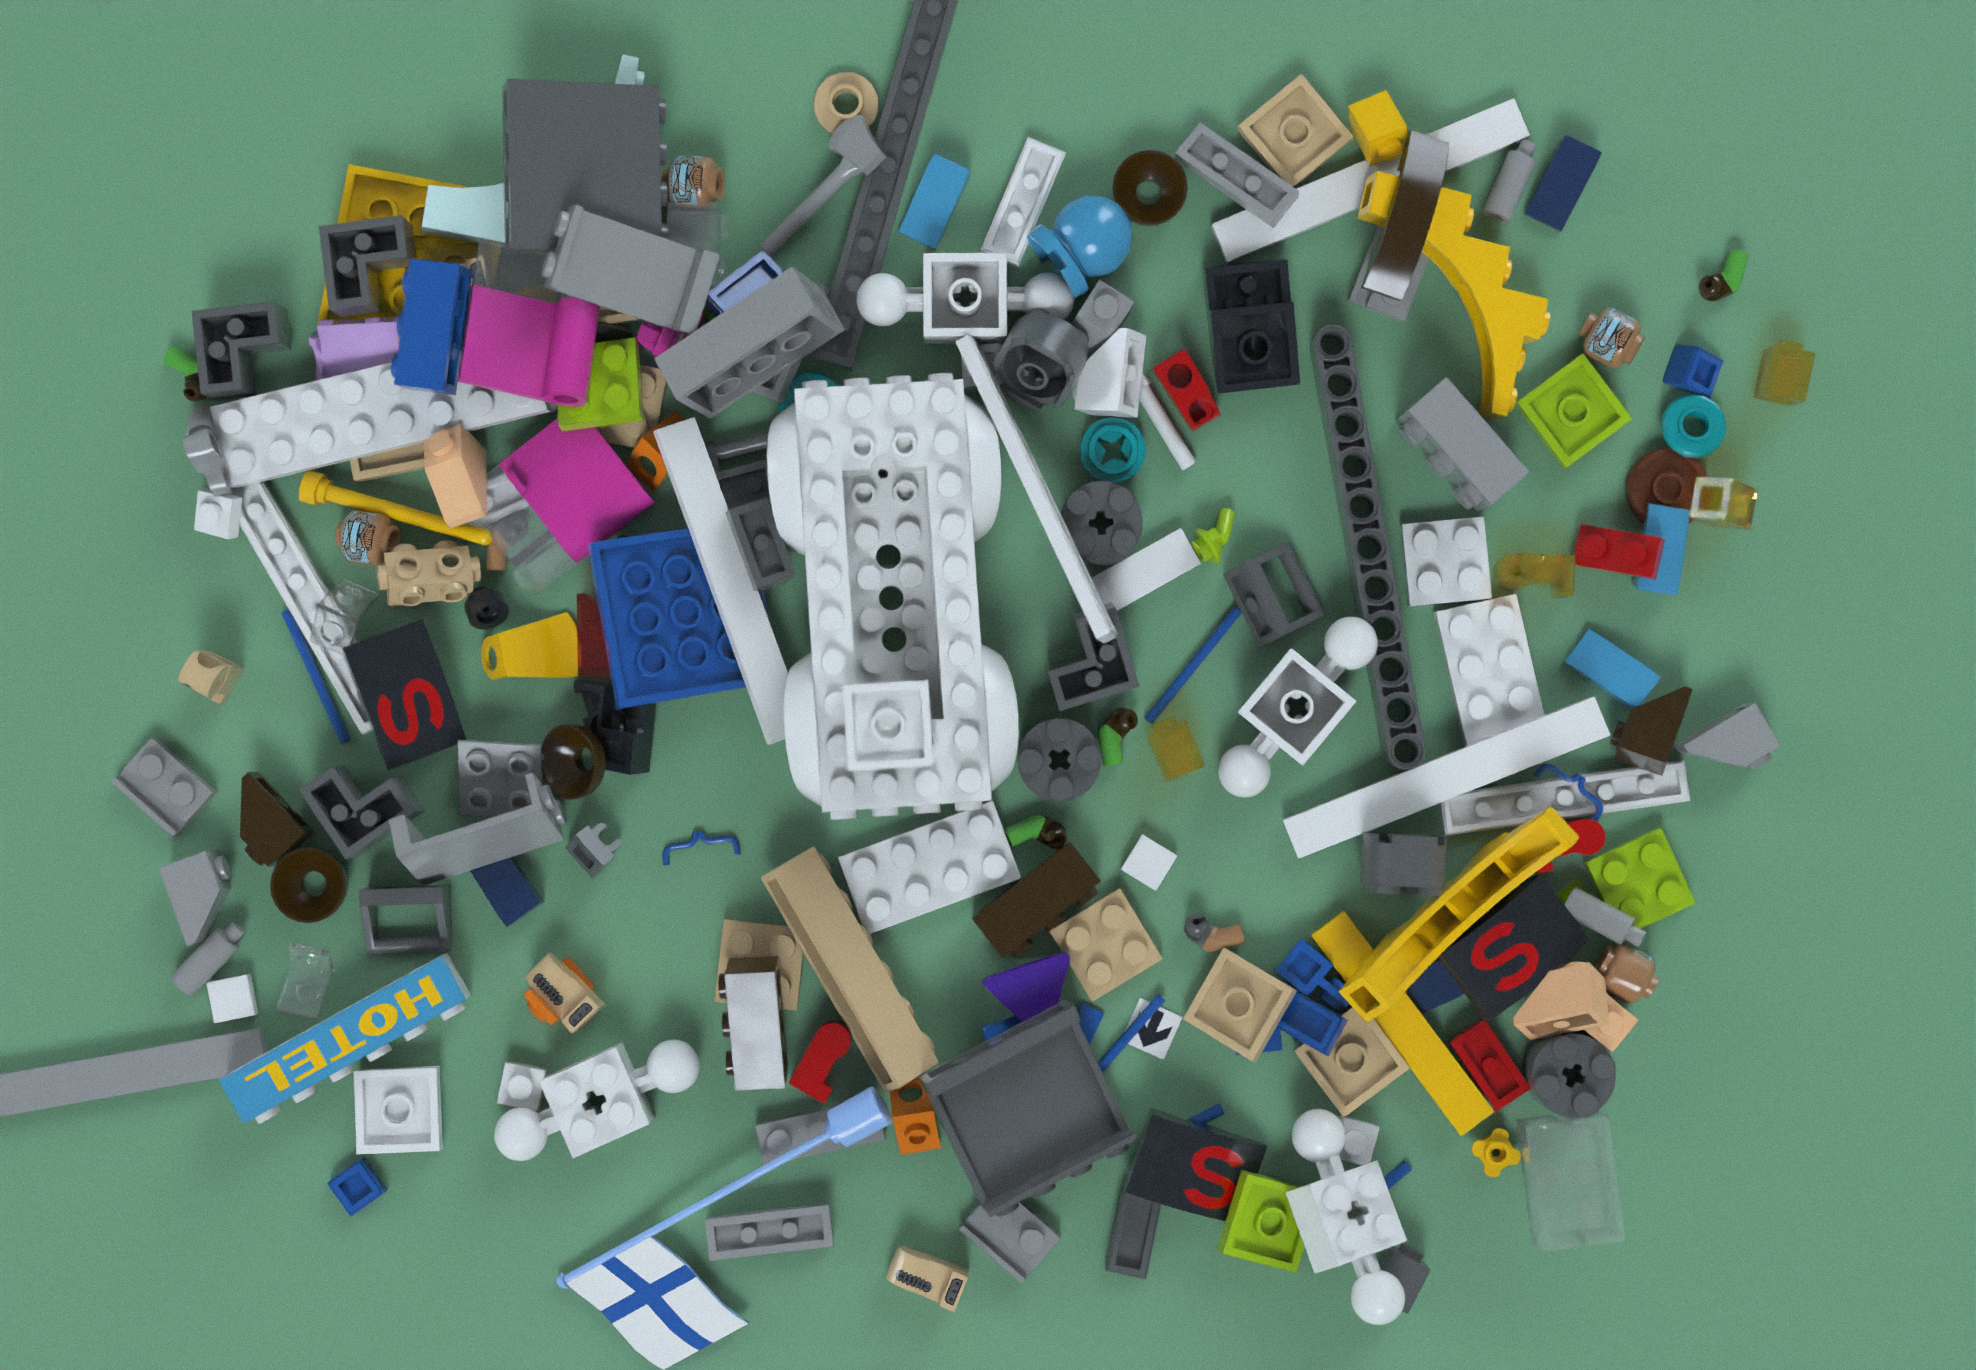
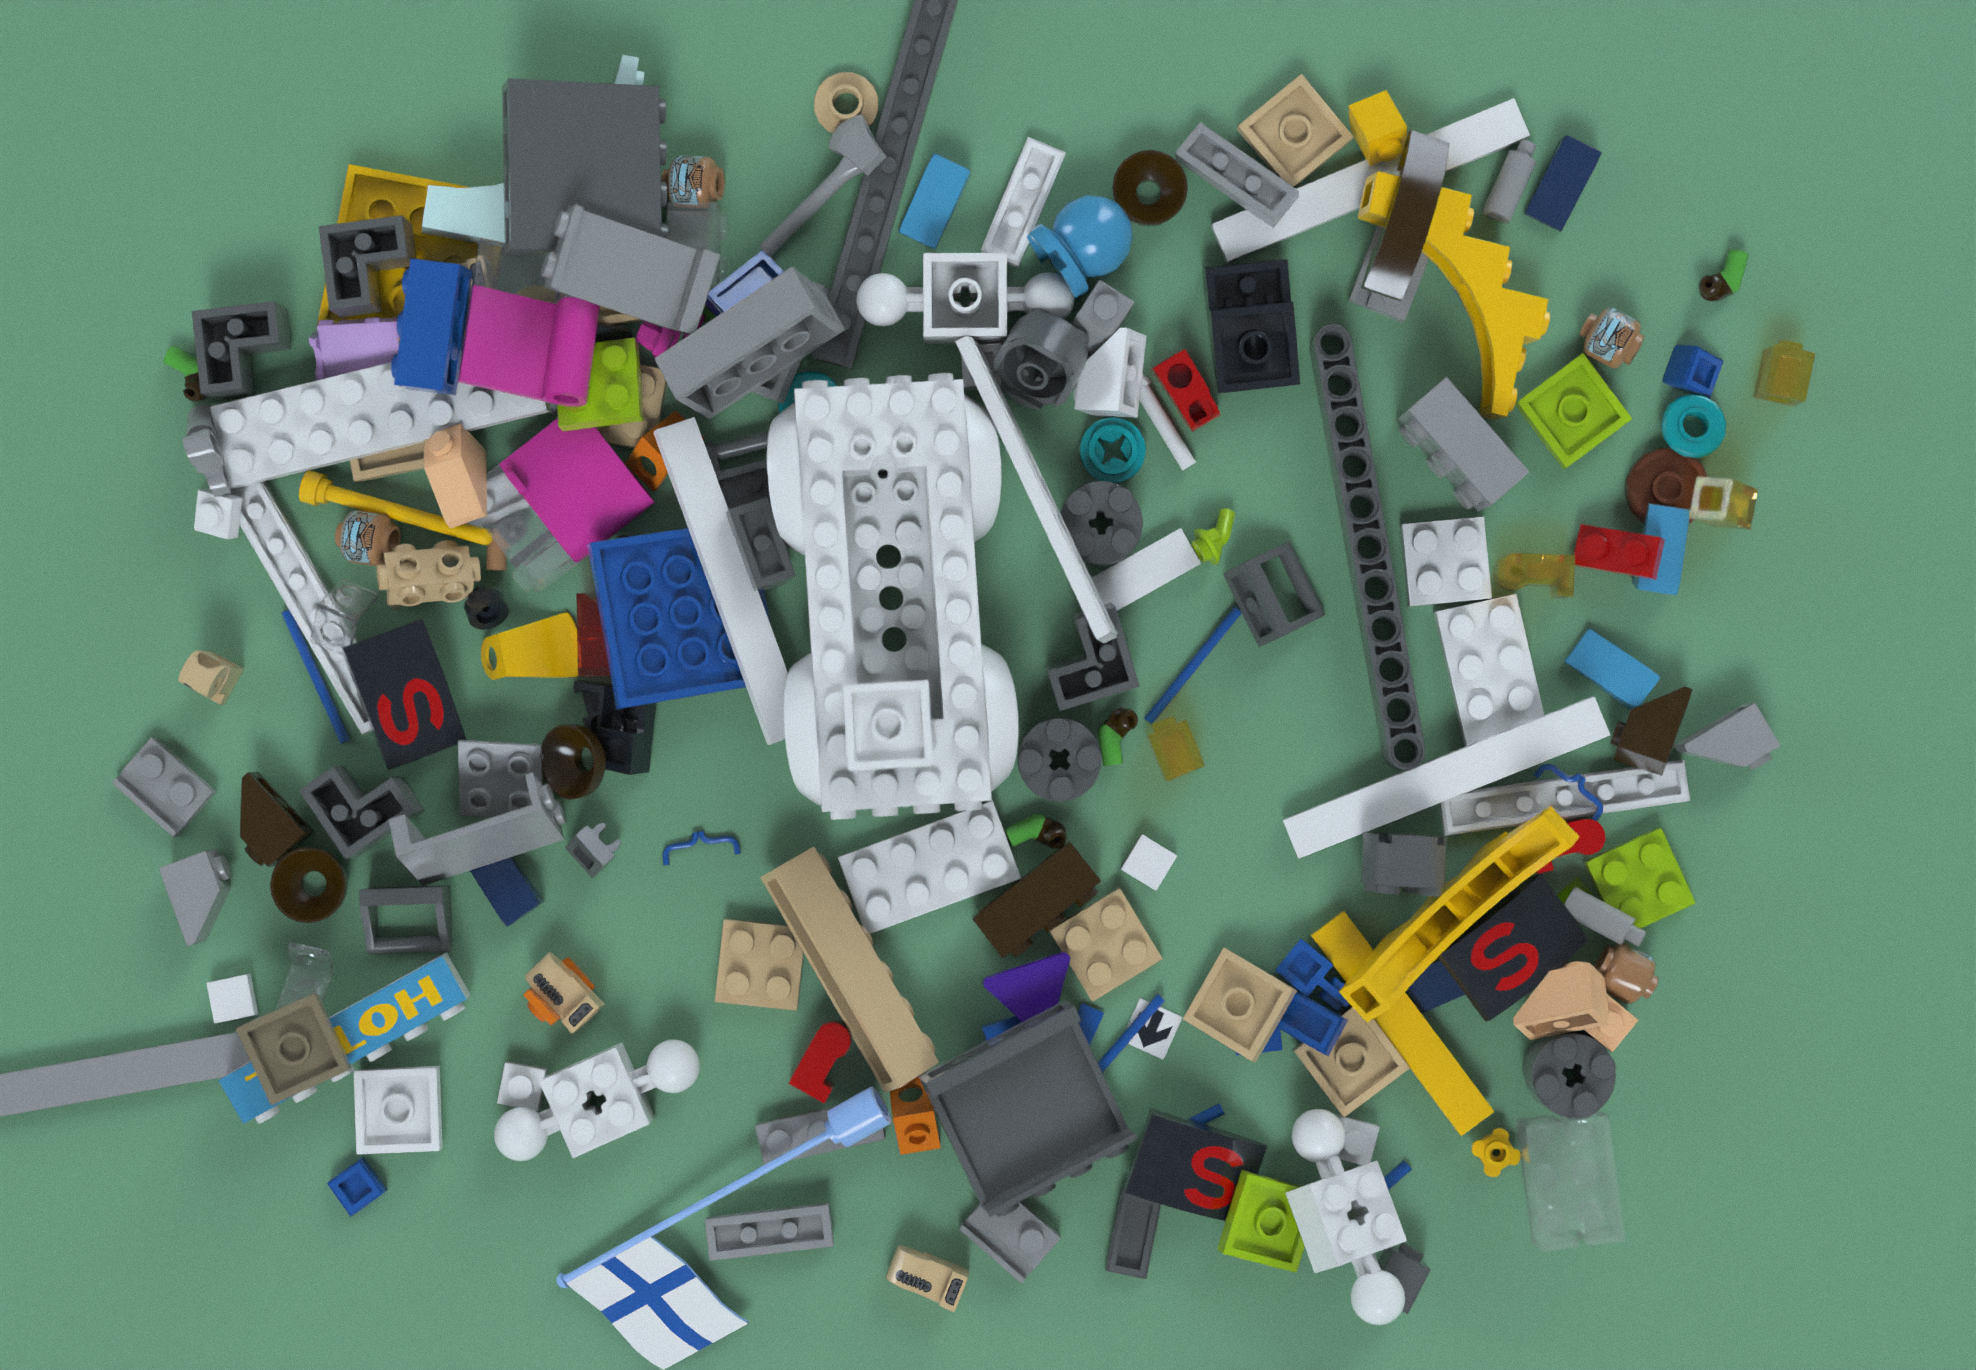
light grey cylinder [170,921,245,996] -> none
brick [718,956,789,1091] -> none
arm [1184,913,1245,952] -> none
white brick [1218,617,1378,798] -> none
red plate [1448,1018,1530,1112] -> none
none -> dark tan plate [236,991,352,1105]

